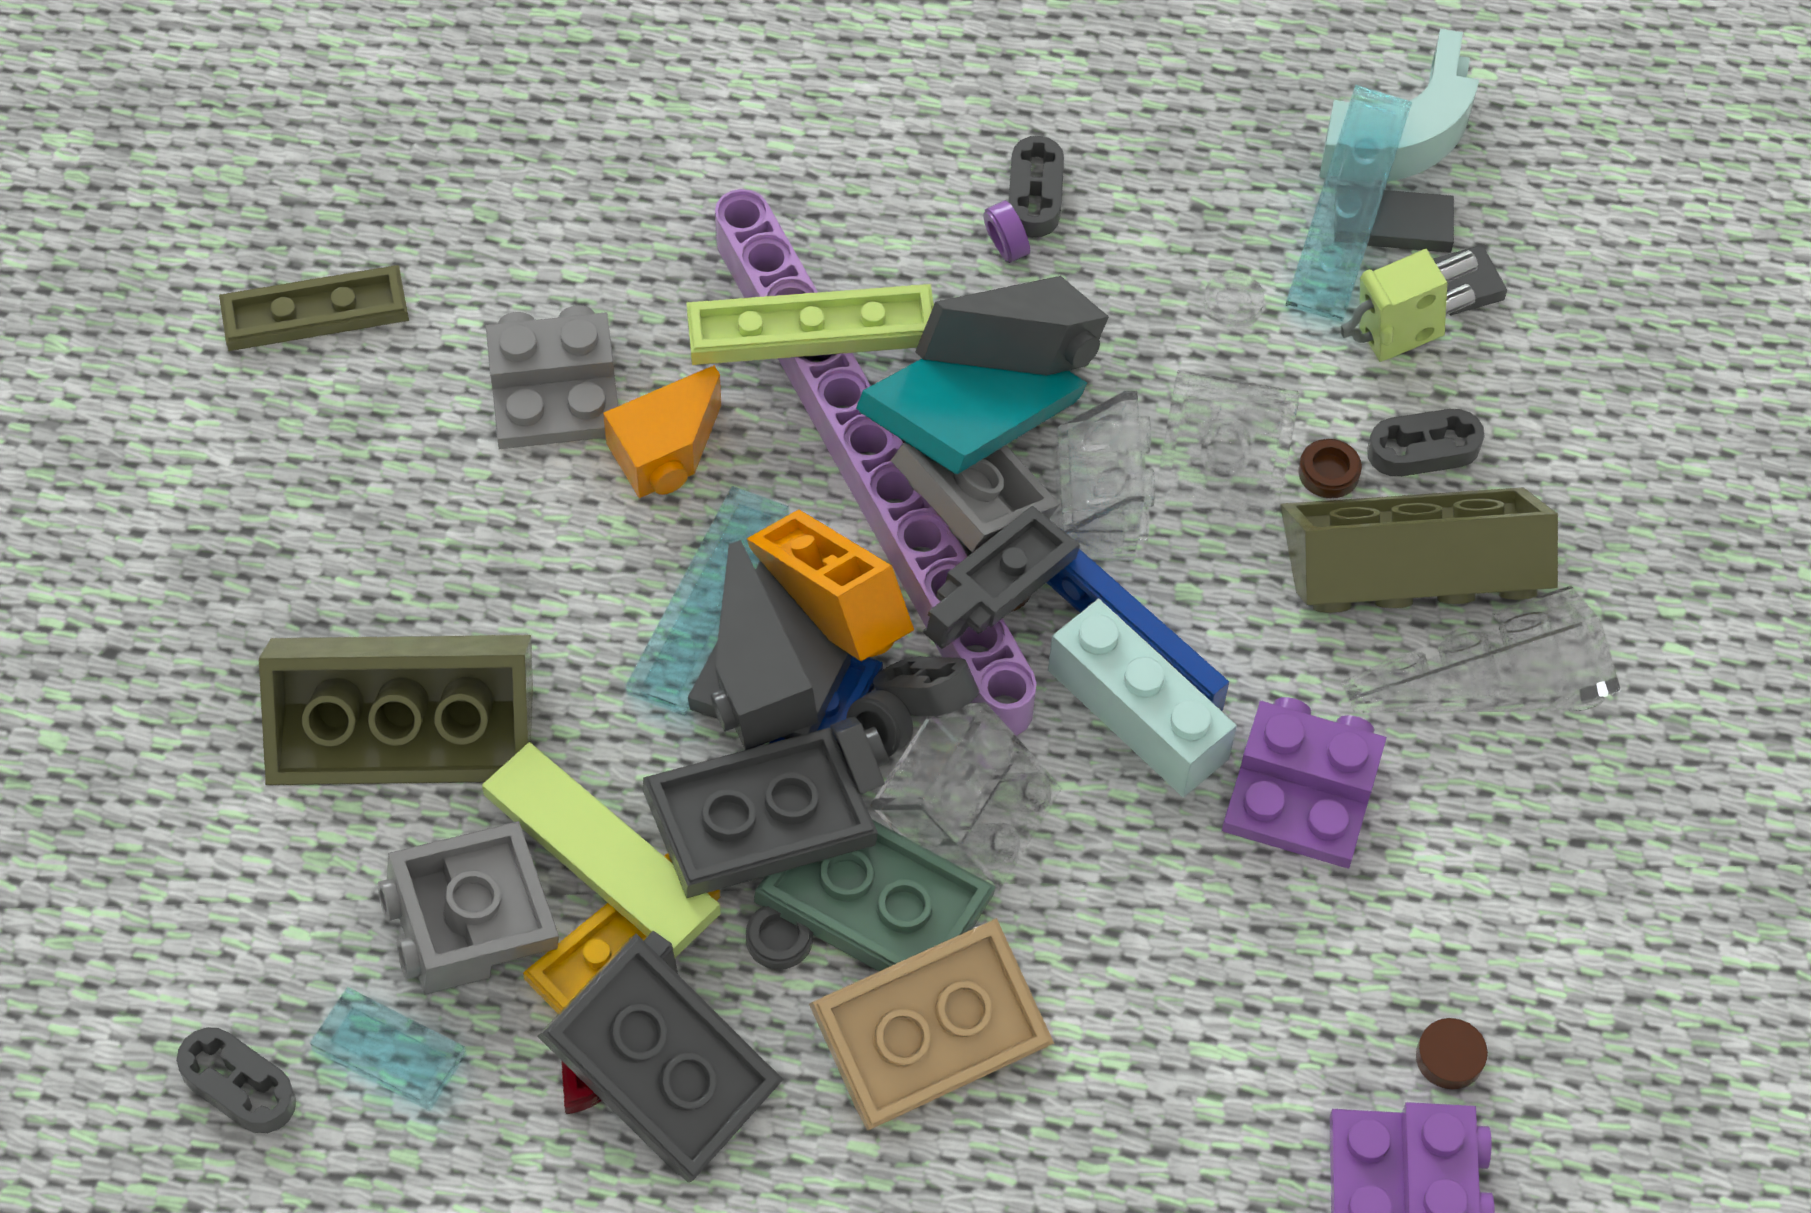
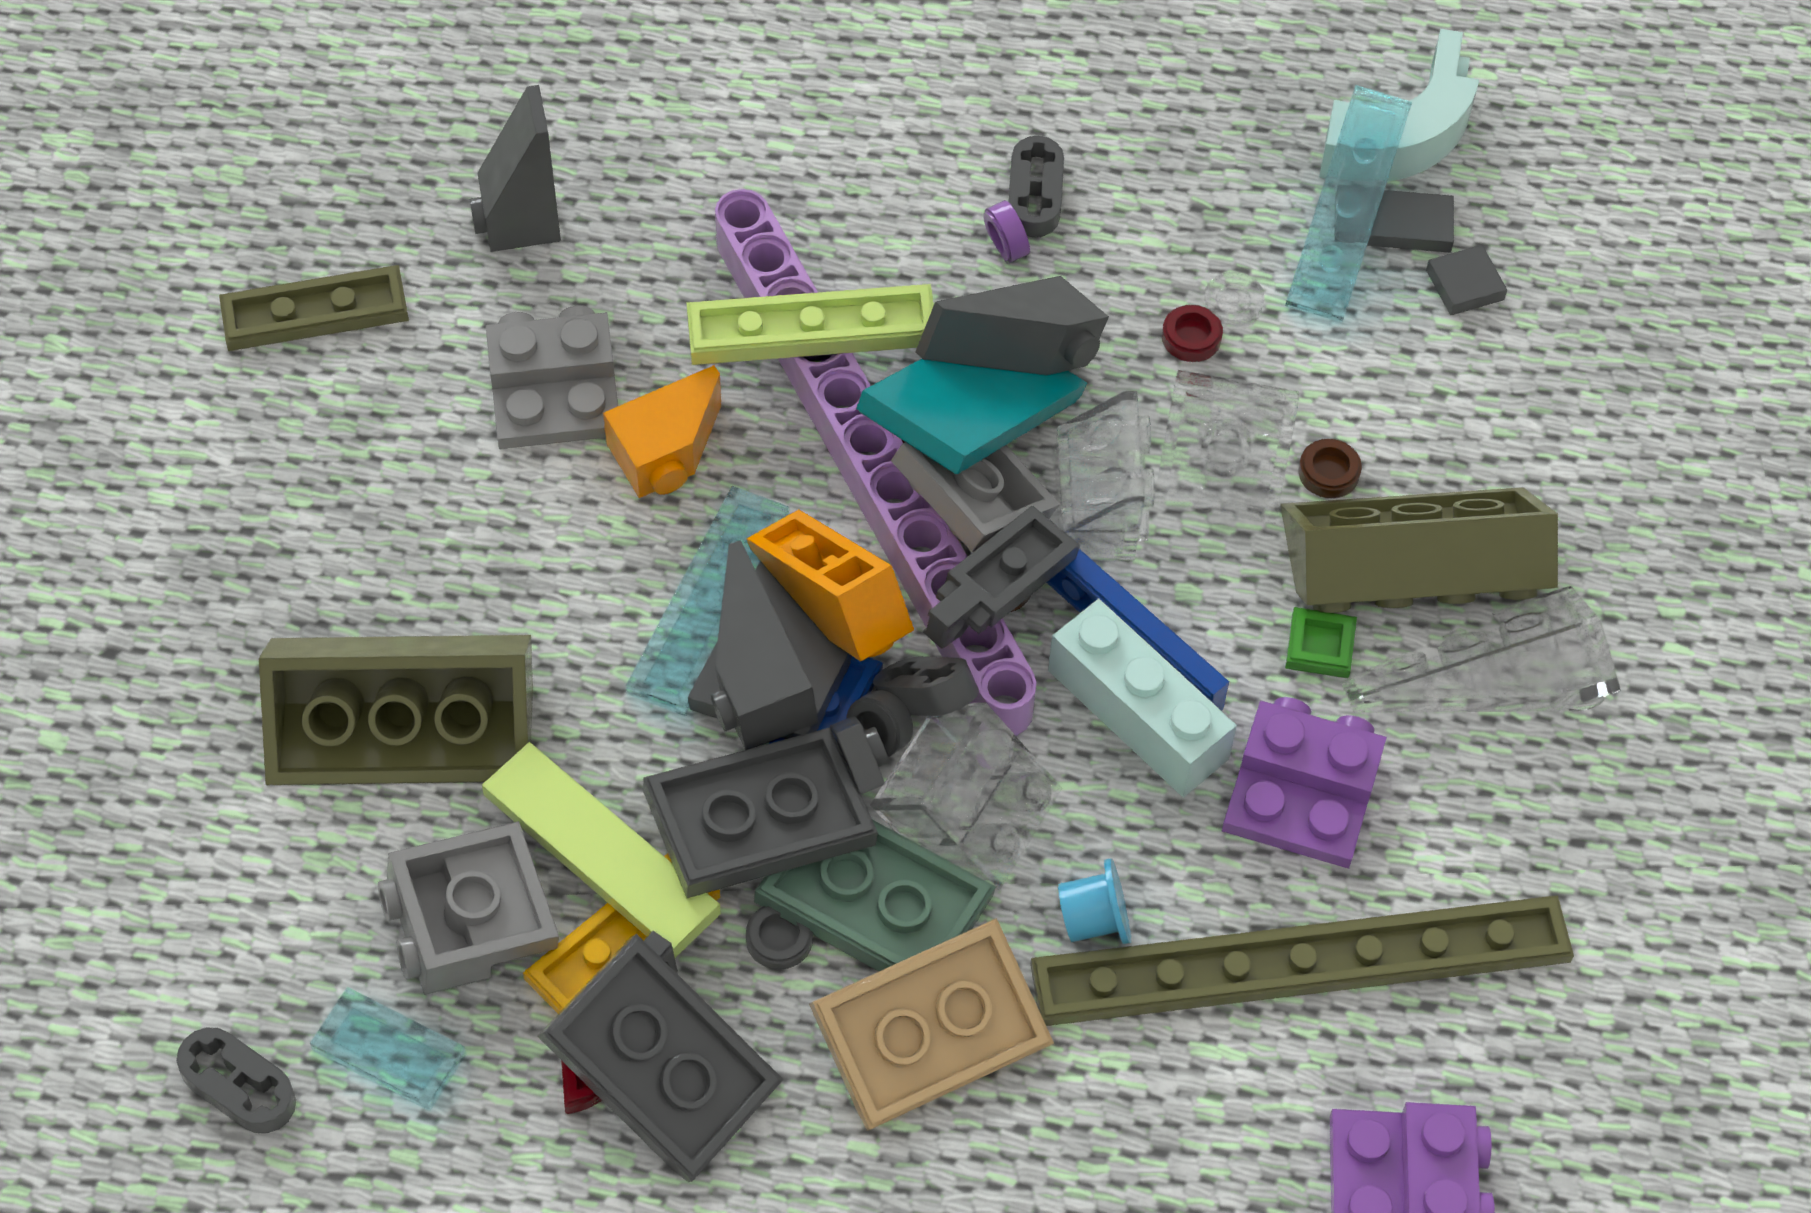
yellowish green piece [1340,249,1478,362] -> none
dark grey beam [1367,409,1485,477] -> none
reddish brown tile [1416,1018,1488,1089] -> none
none -> dark grey slope [469,85,561,252]
none -> olive tile [1030,895,1574,1026]
none -> medium azure piece [1058,858,1131,944]
none -> dark red tile [1162,305,1223,362]
none -> bright green tile [1285,607,1357,679]

